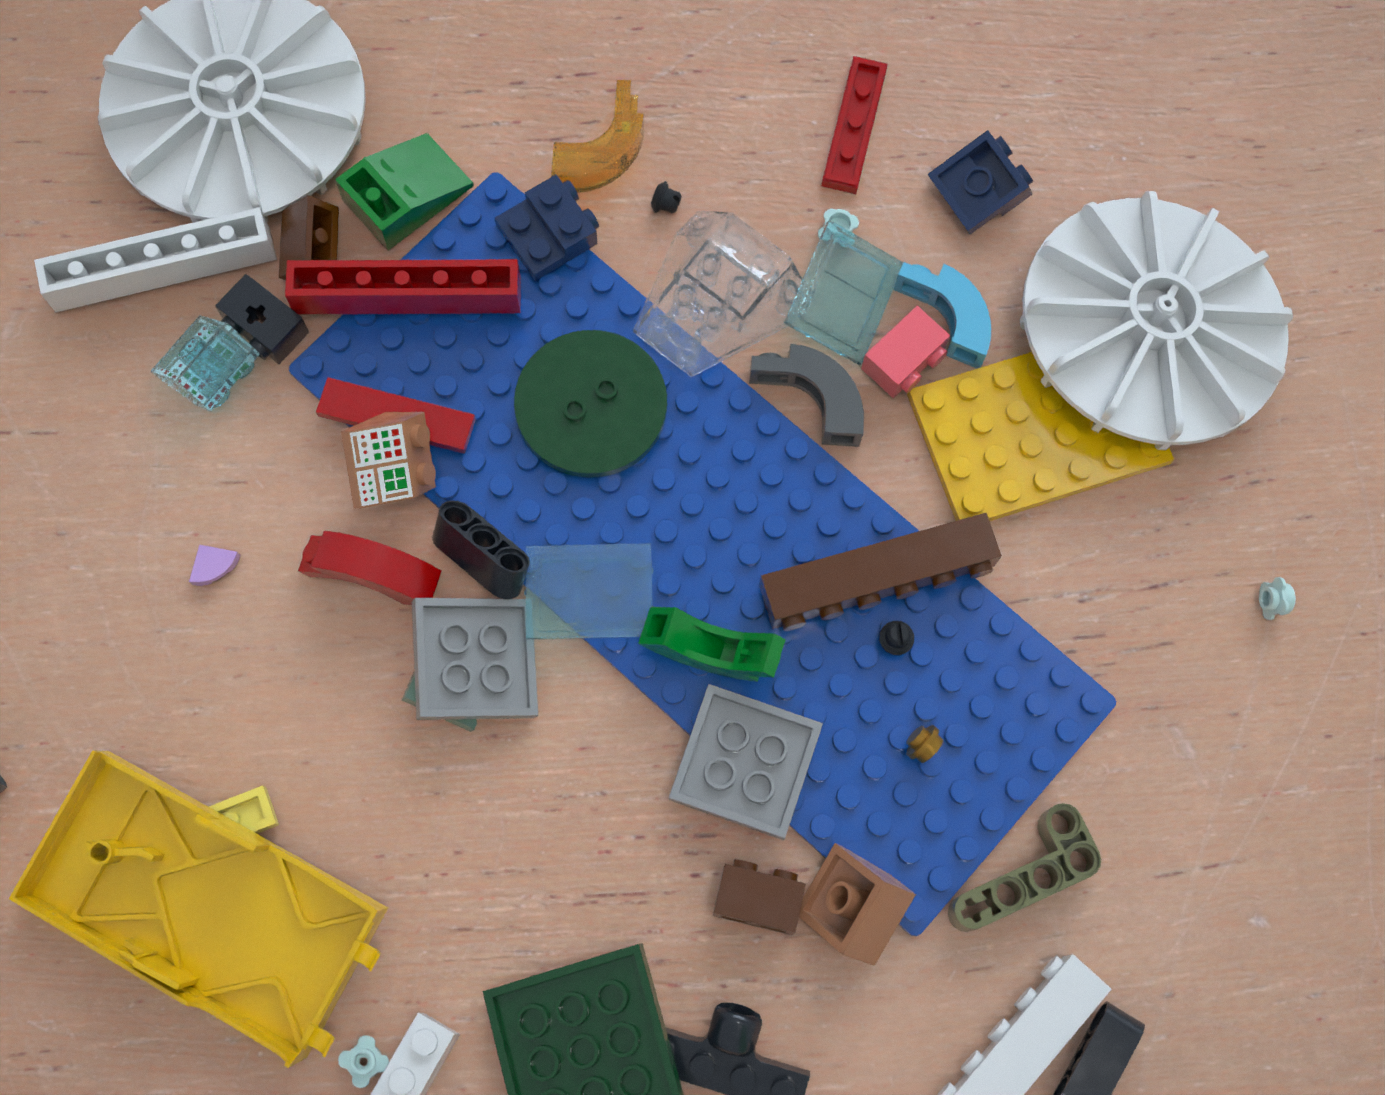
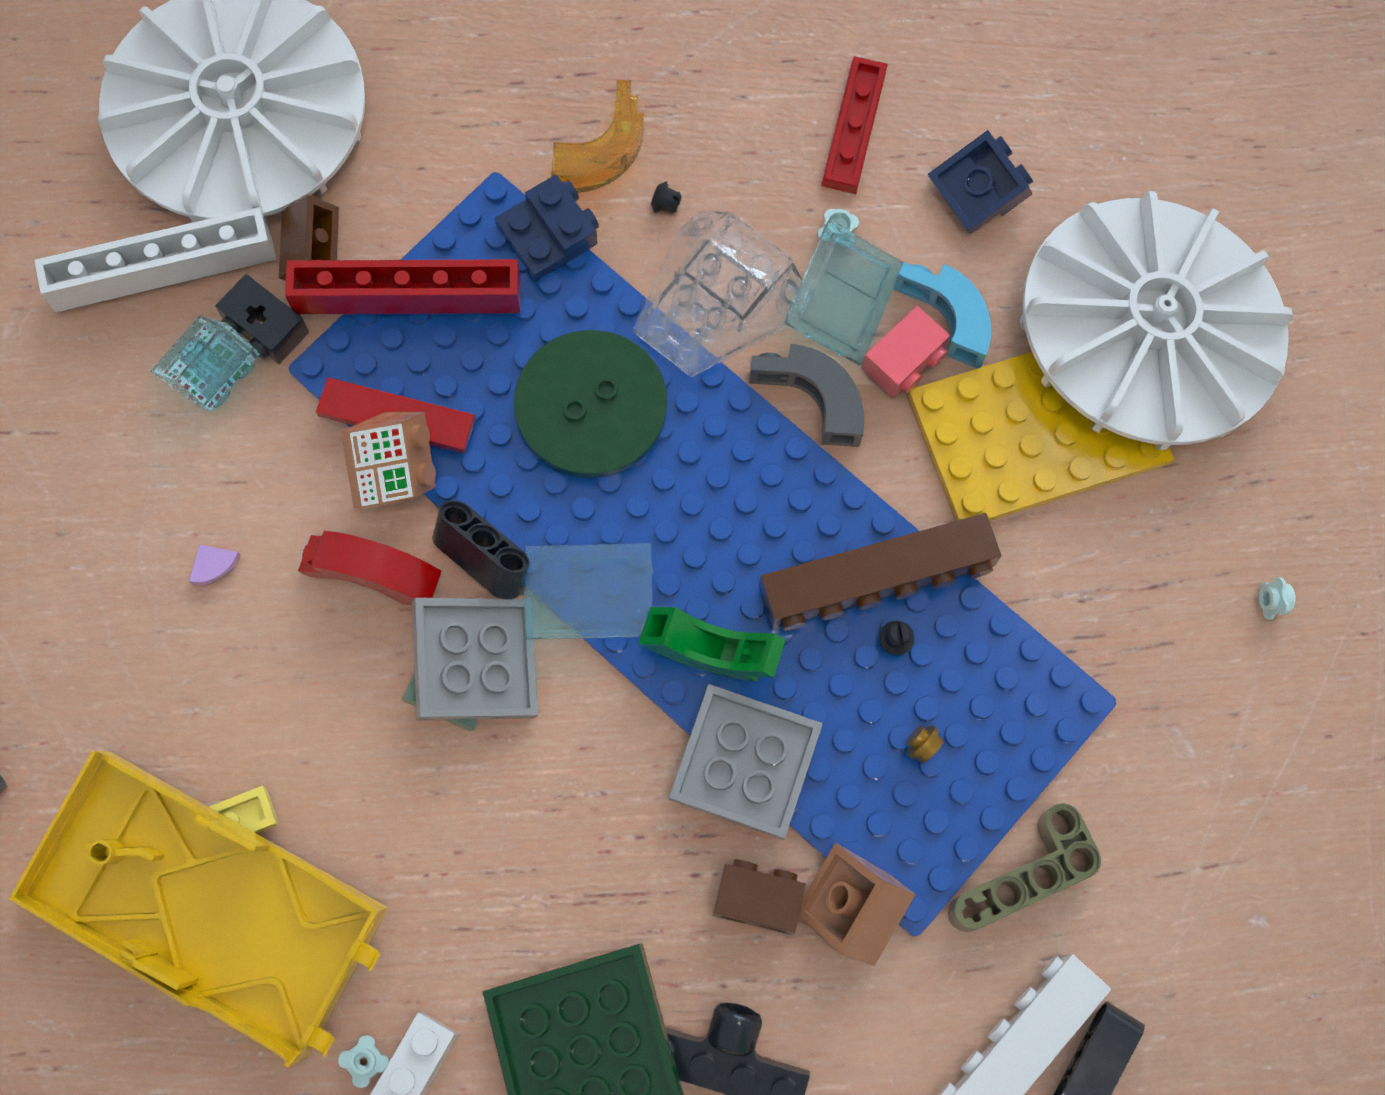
green slope [335,133,474,251] -> none

